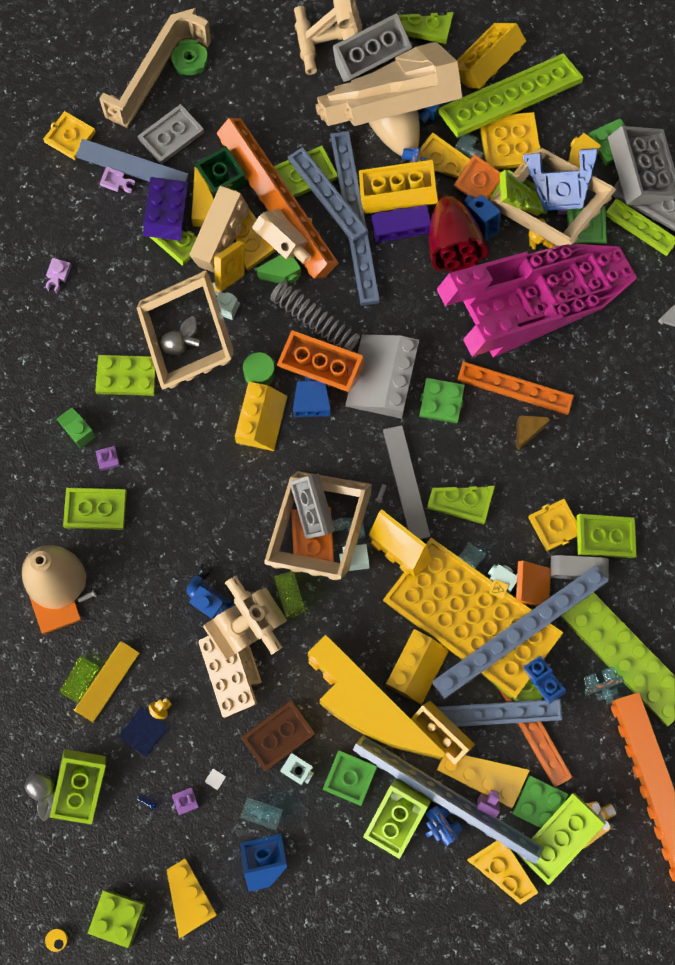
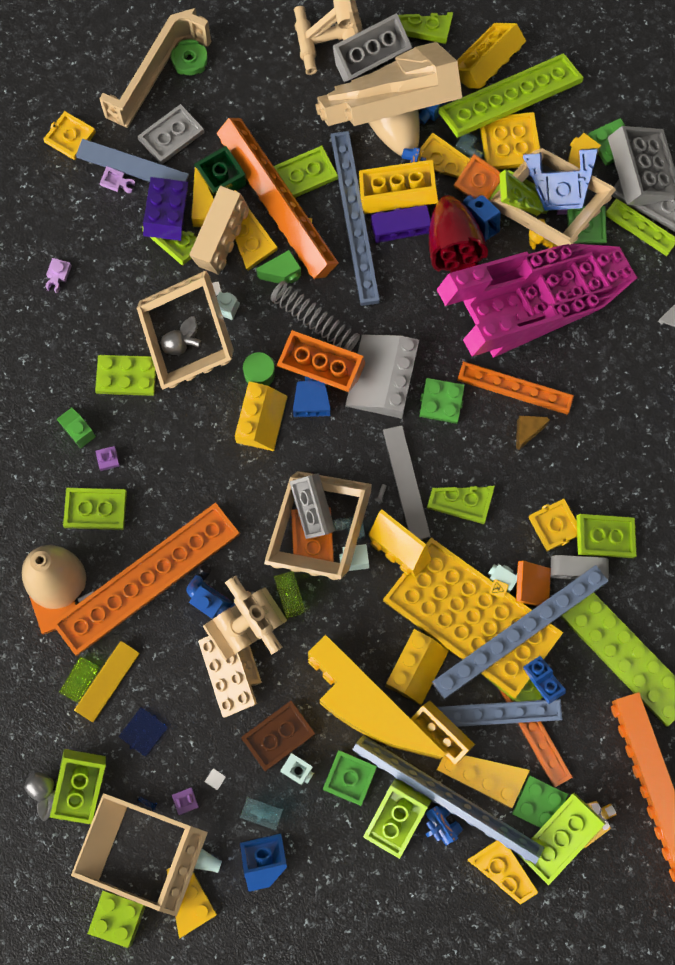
yellow tile [45,929,68,952] -> none
yellow plate [149,698,172,719] -> none
yellow plate [214,241,244,292] -> none
tan piece [252,209,311,264] -> none
sand blue tile [288,147,368,243] -> none
clear light blue plate [459,543,486,569] -> none
medium lavender tile [477,789,500,819] -> none
clear light blue hips [584,667,624,704] -> none
none -> orange plate [52,502,240,656]
none -> tan window [71,793,208,917]
none -> light aqua cone [194,849,222,873]

